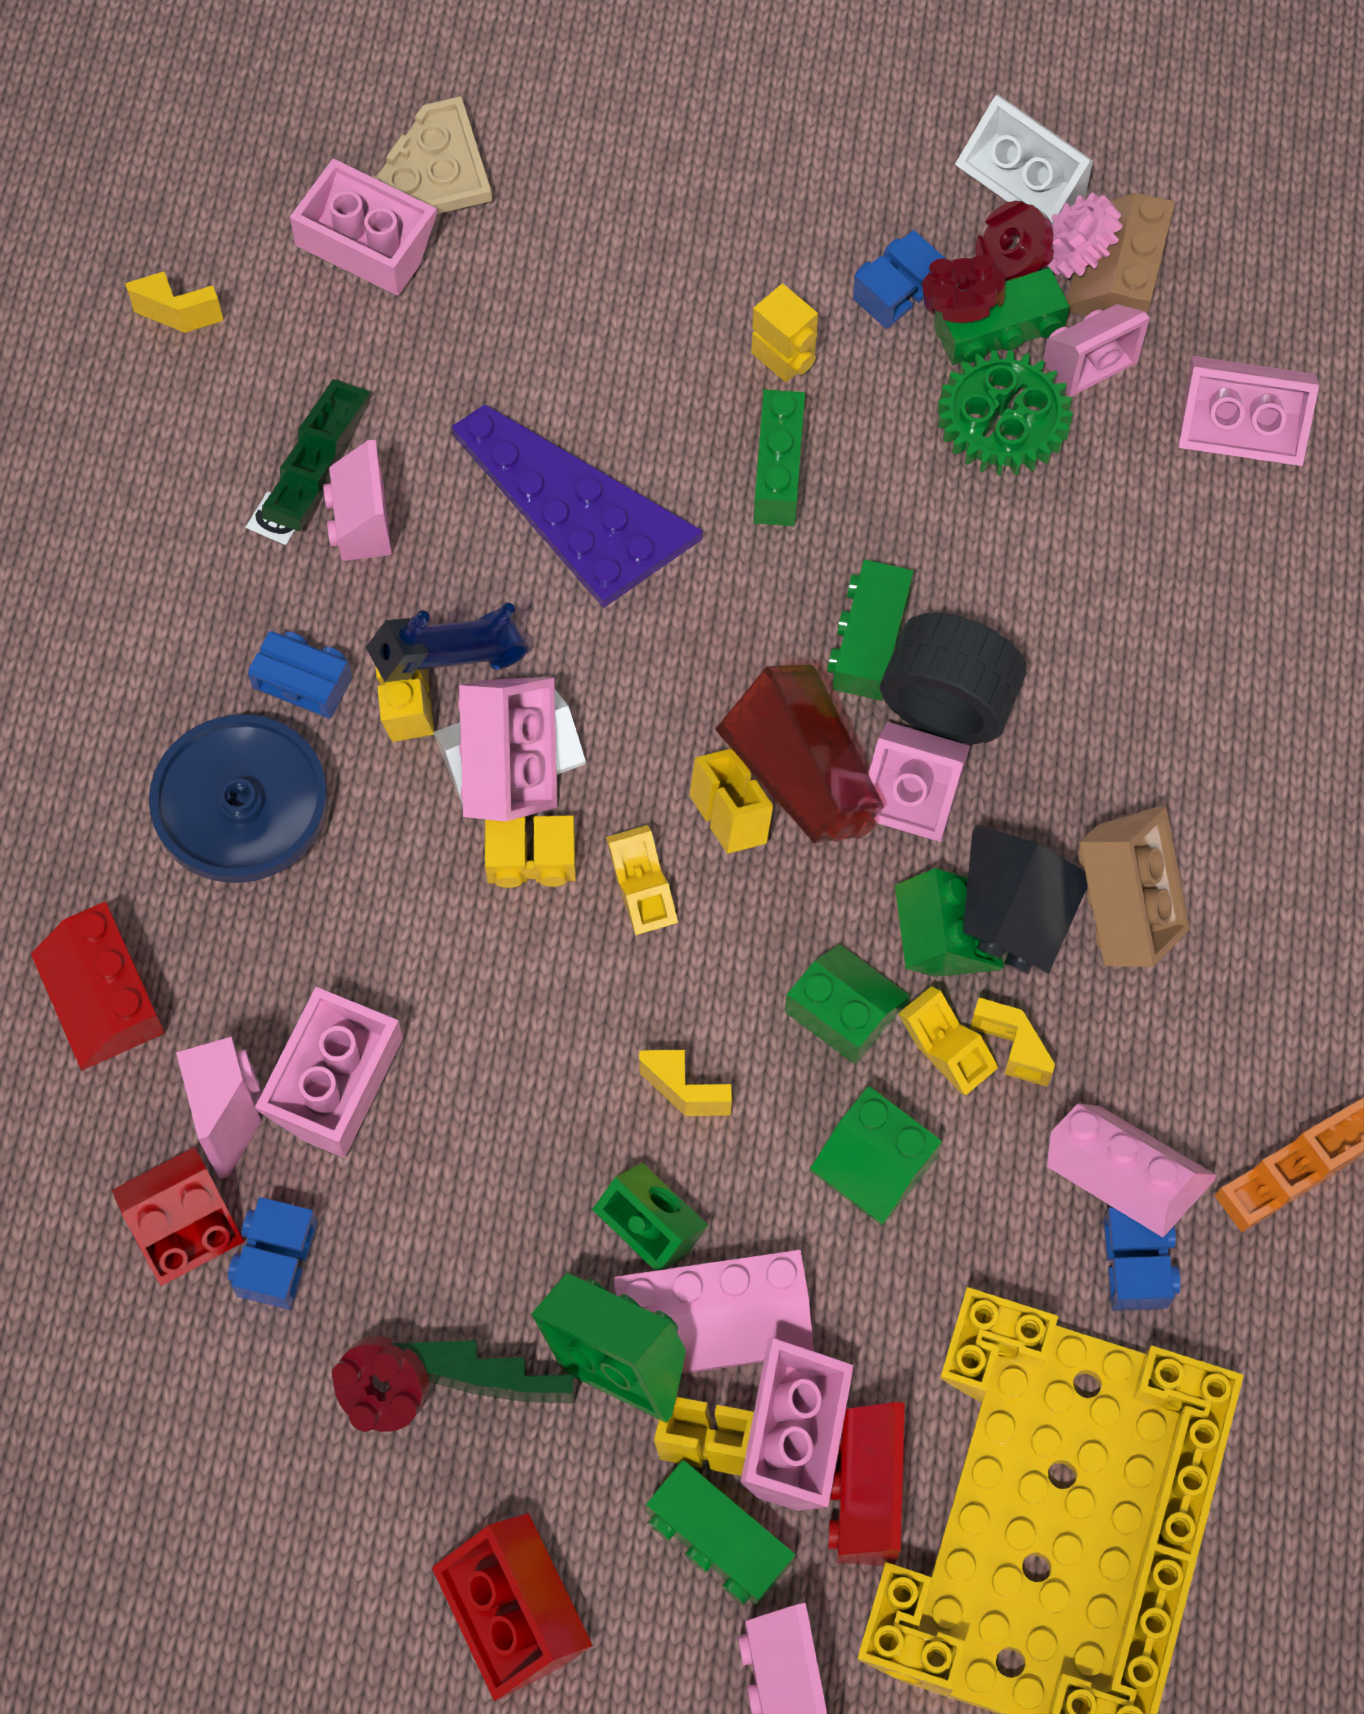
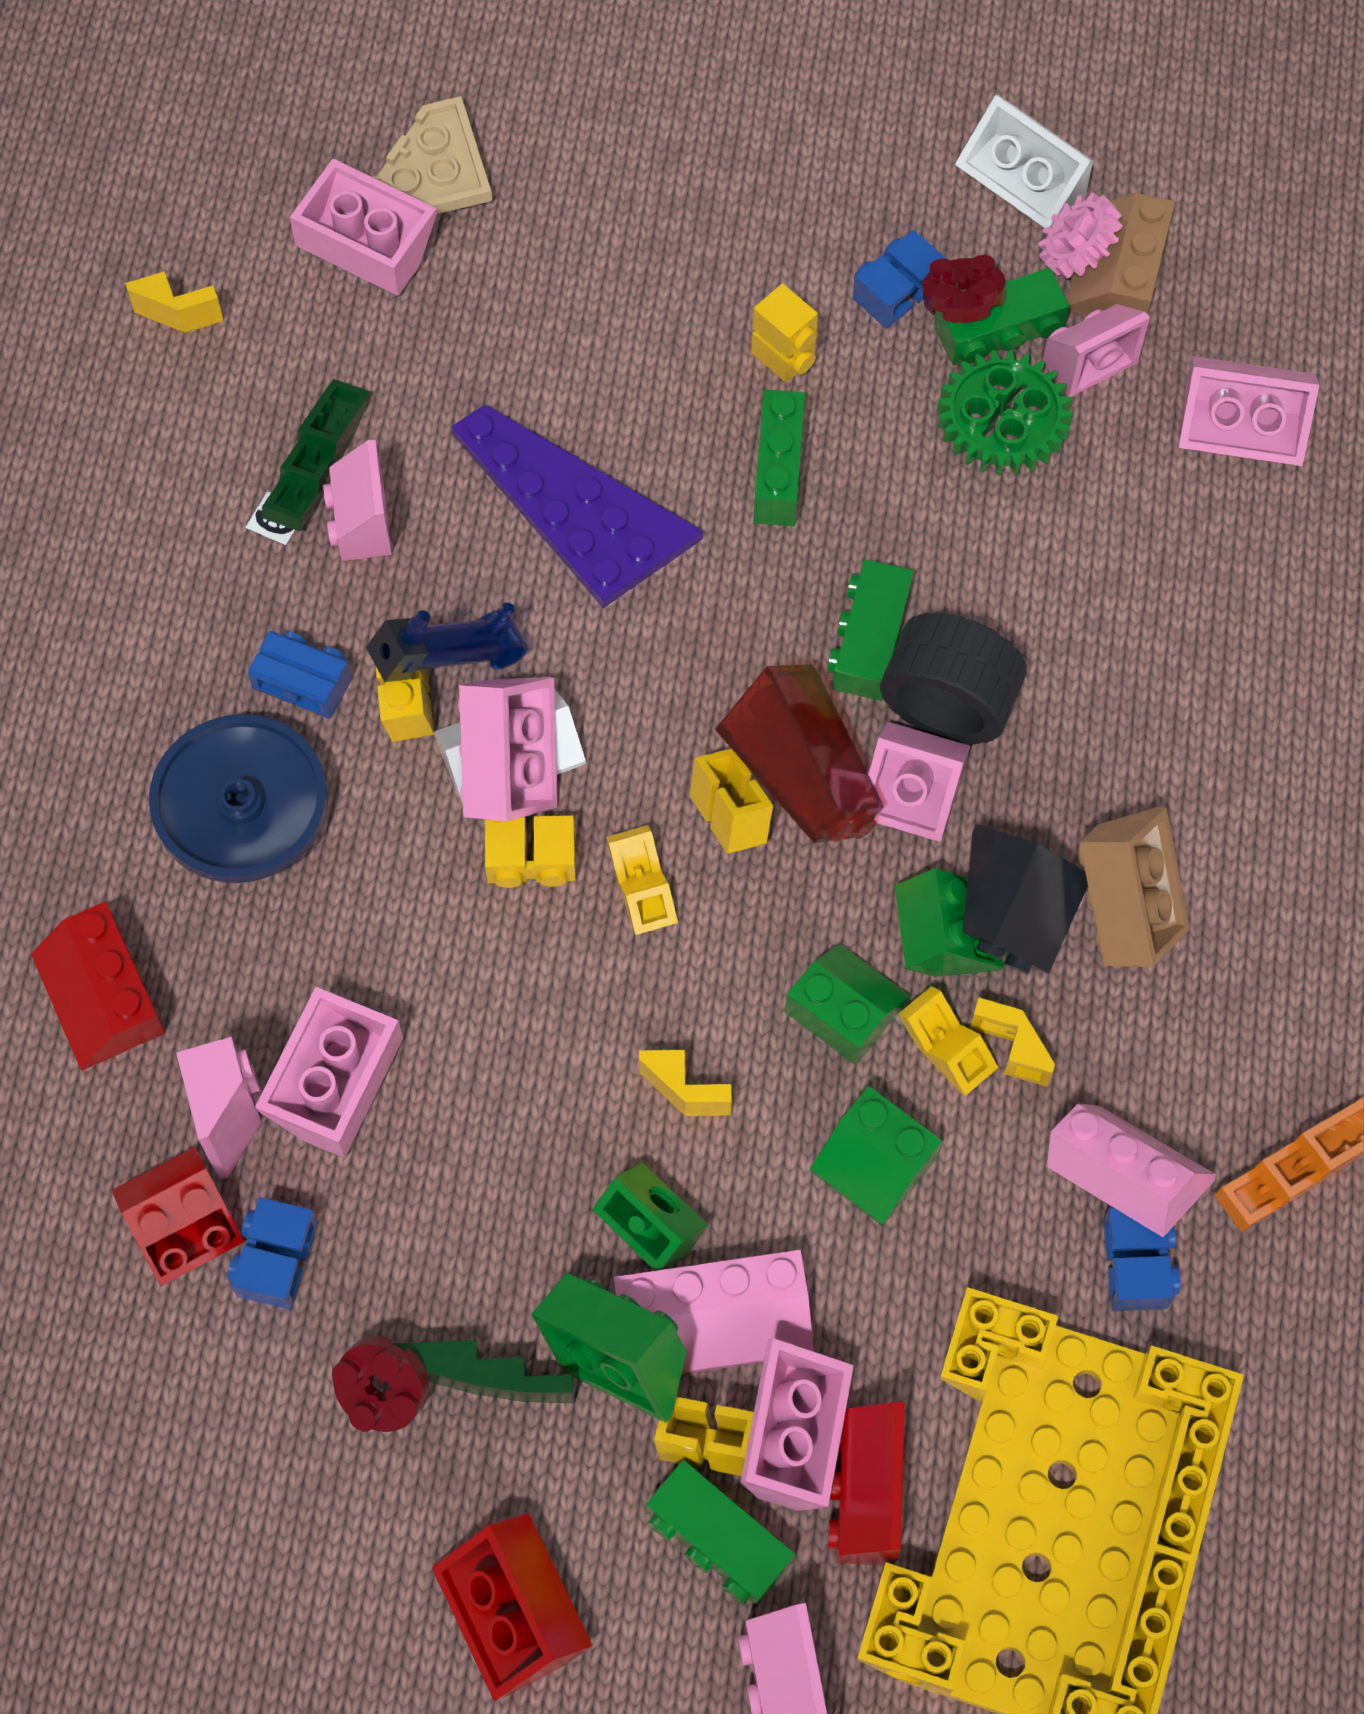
dark red plate [975,200,1054,282] -> none

